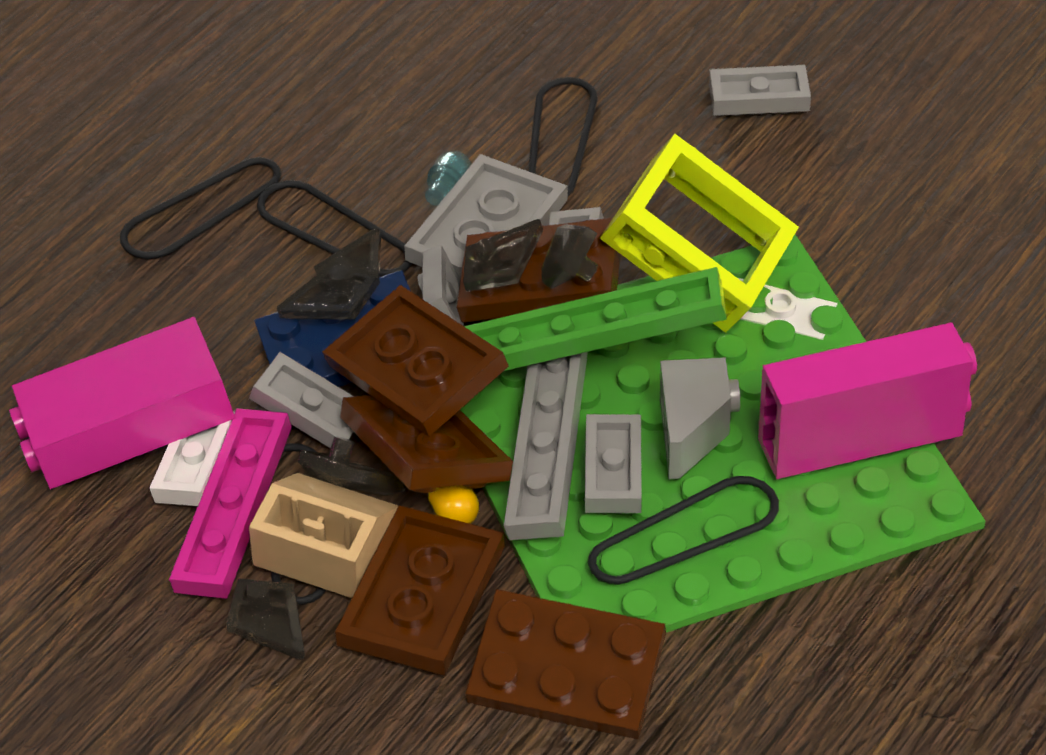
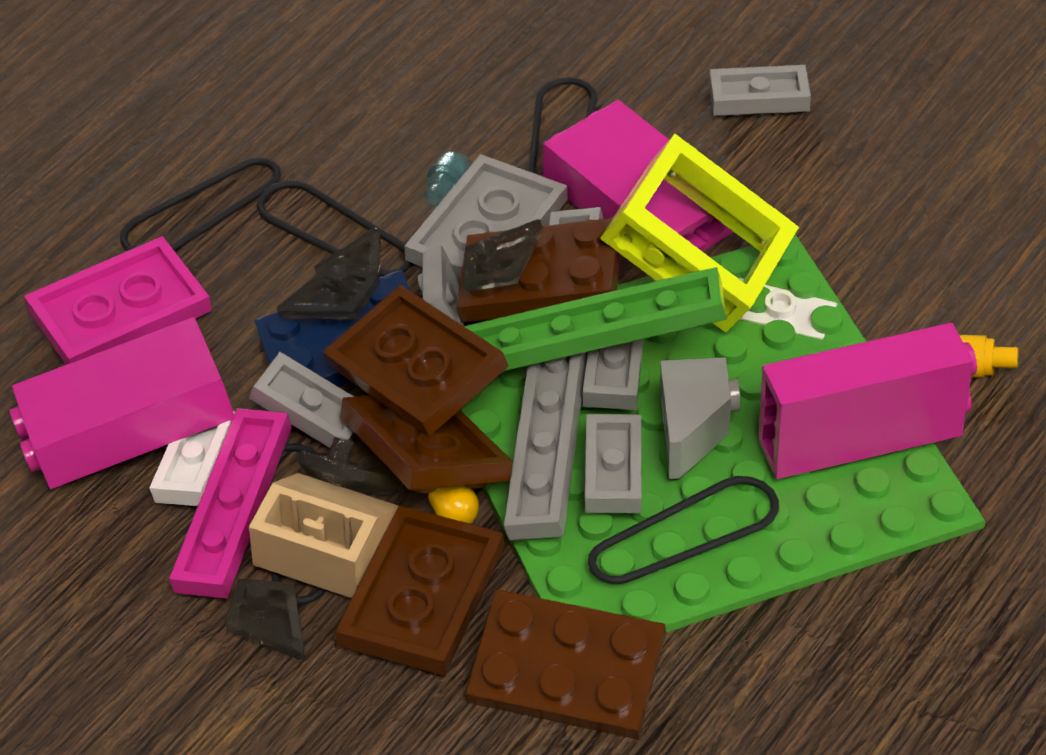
clear smoke piece [541,224,598,289] -> none
none -> dark pink plate [24,236,212,365]
none -> dark pink brick [543,100,734,252]
none -> light grey plate [582,339,645,410]
none -> yellow cylinder [959,335,1019,378]

